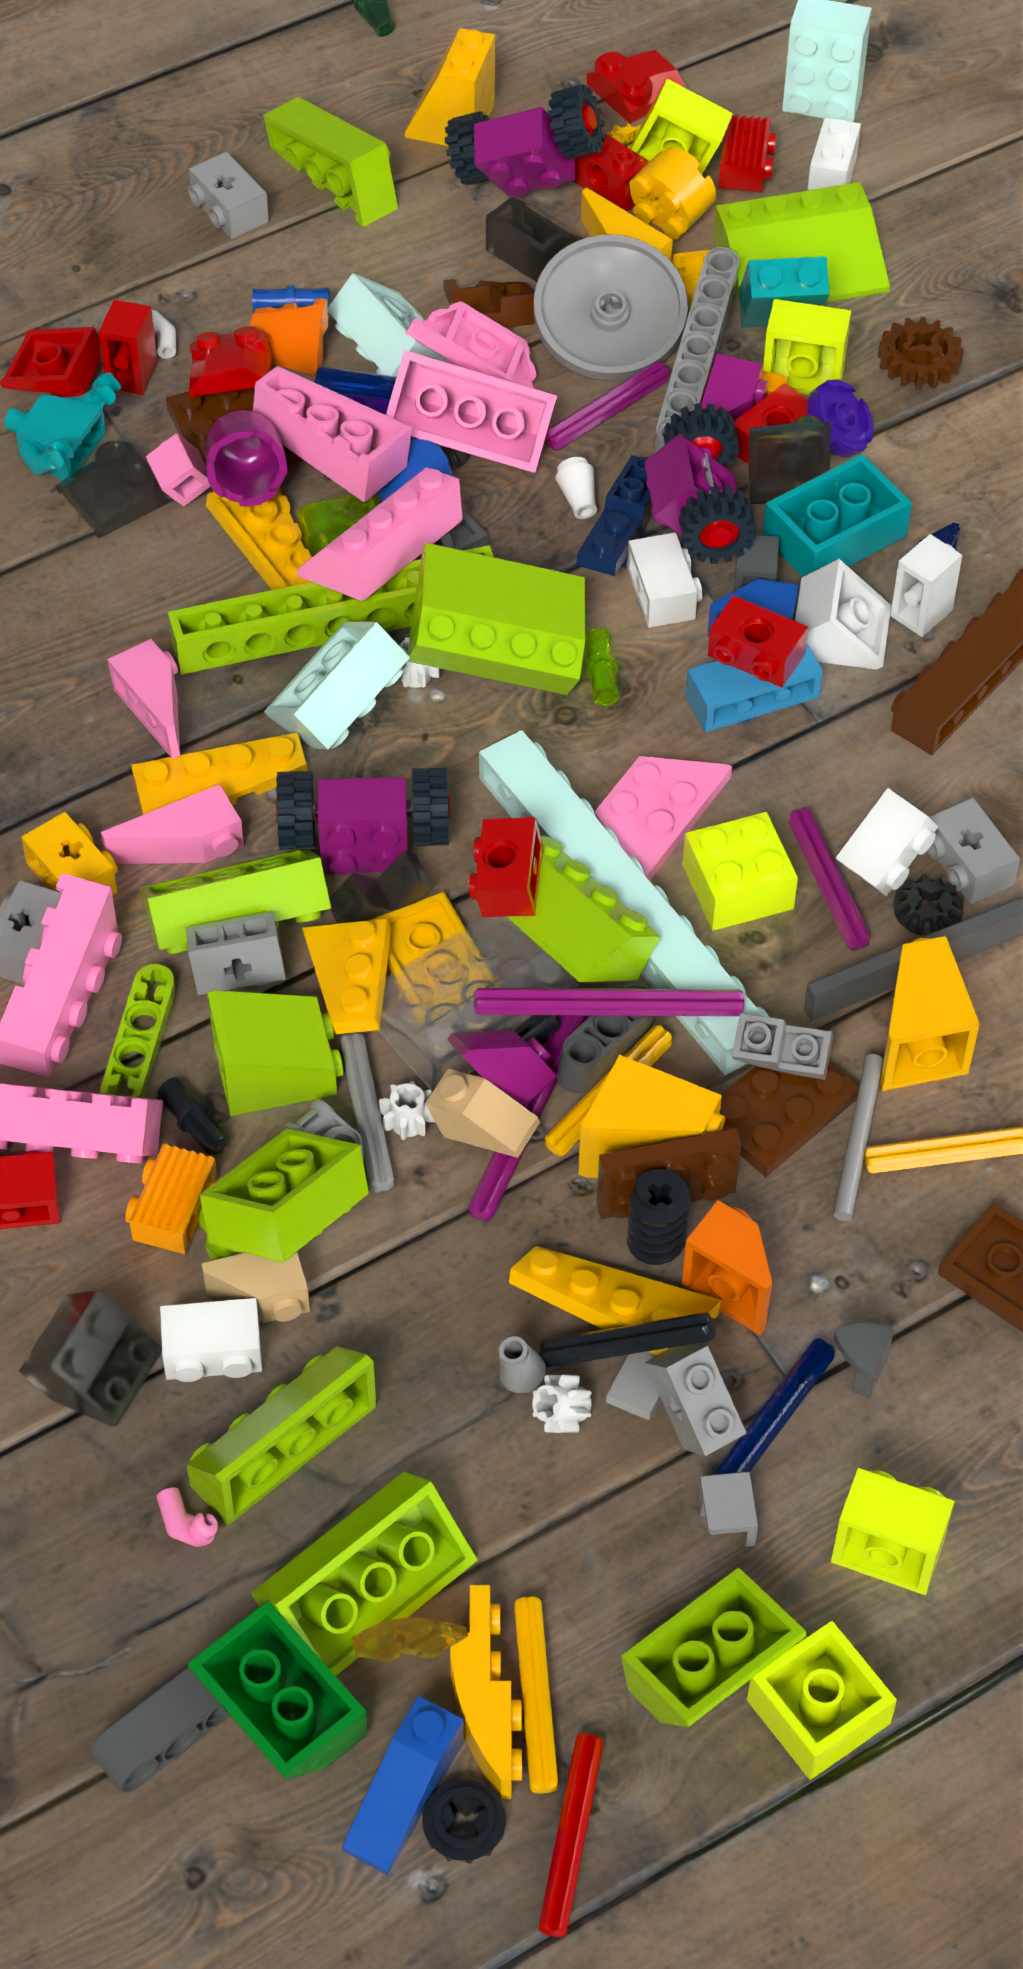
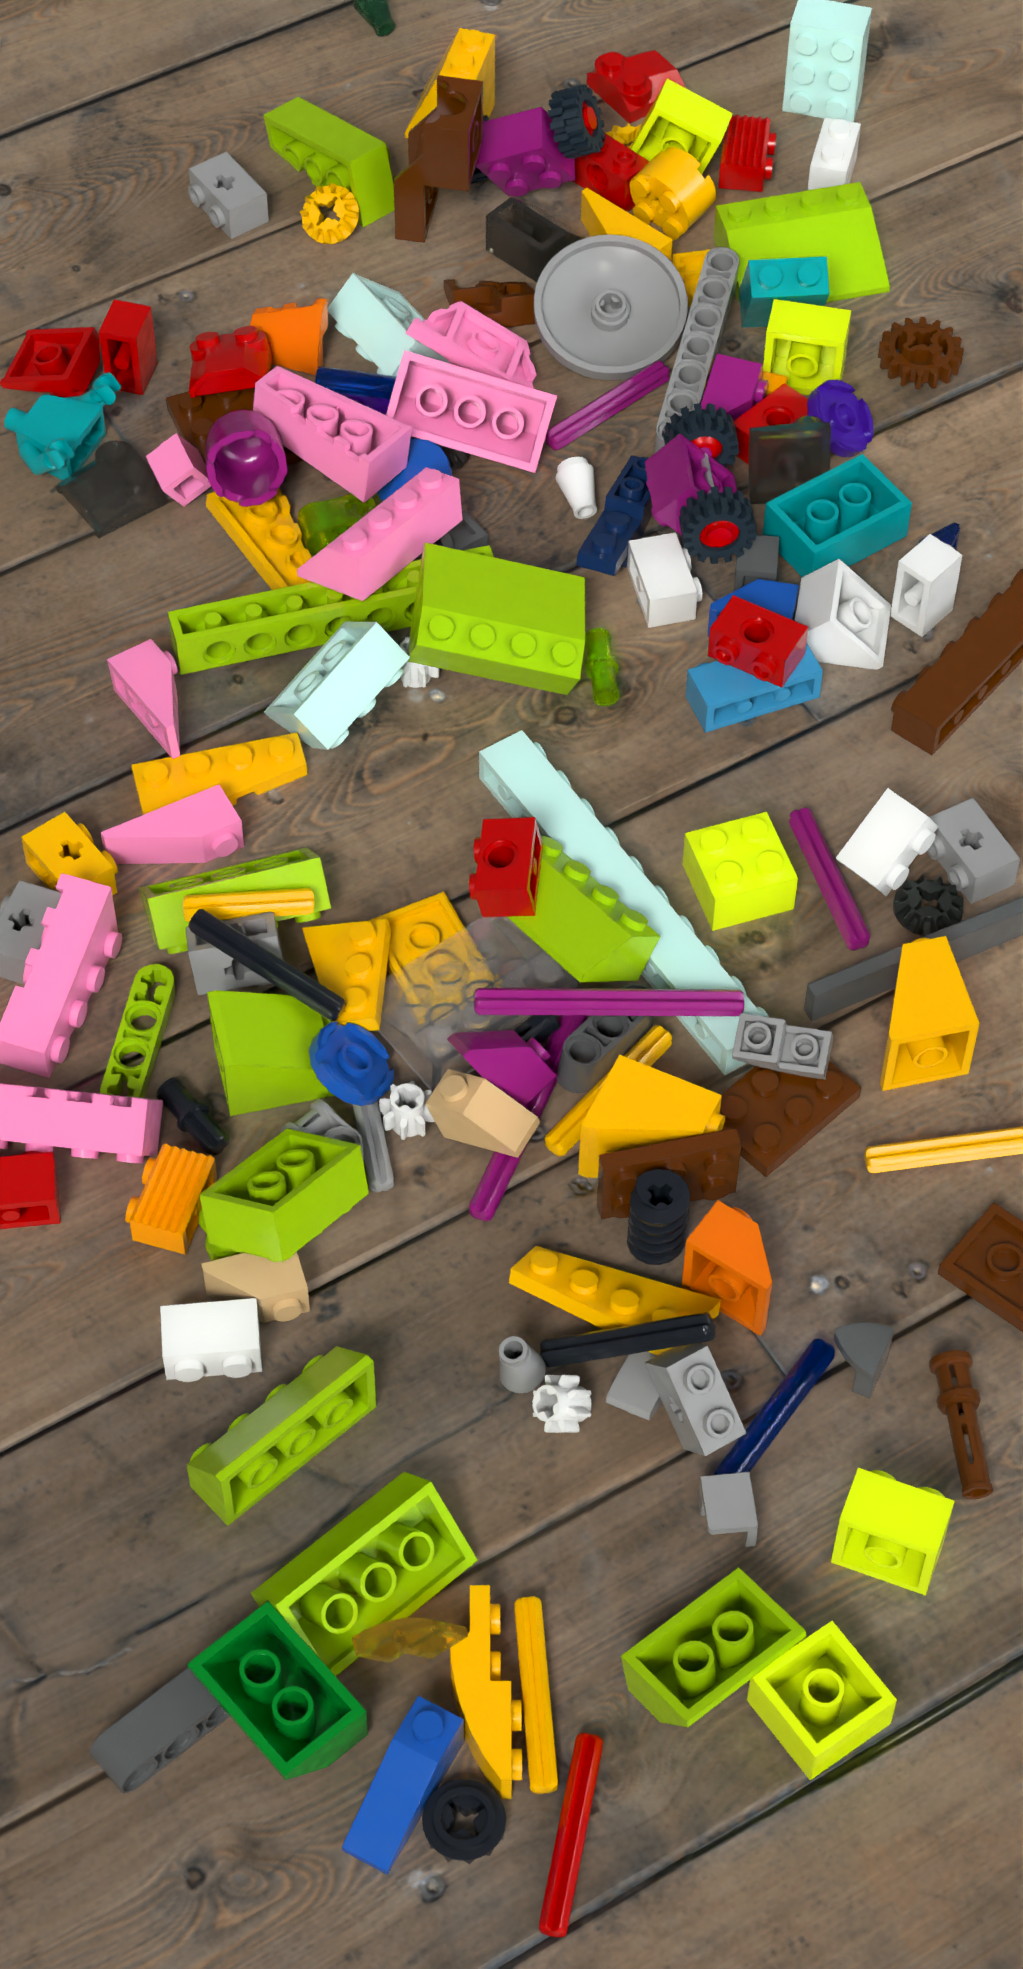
clear smoke slope [18,1290,162,1427] -> none
white arm [152,310,176,359] -> none
bright pink arm [156,1488,218,1547] -> none
blue pin [252,285,330,313] -> none
brick [276,768,450,875] -> none
clear smoke slope [329,851,433,924] -> none
bright pink wing [594,756,732,881] -> none
light grey bar [834,1054,883,1221] -> none
none -> yellow axle [182,888,315,922]
none -> black axle [188,909,346,1021]
none -> yellow gear [300,183,359,244]
none -> blue tile [309,1021,395,1106]
none -> reddish brown piece [394,75,483,243]
none -> reddish brown pin [929,1350,993,1499]

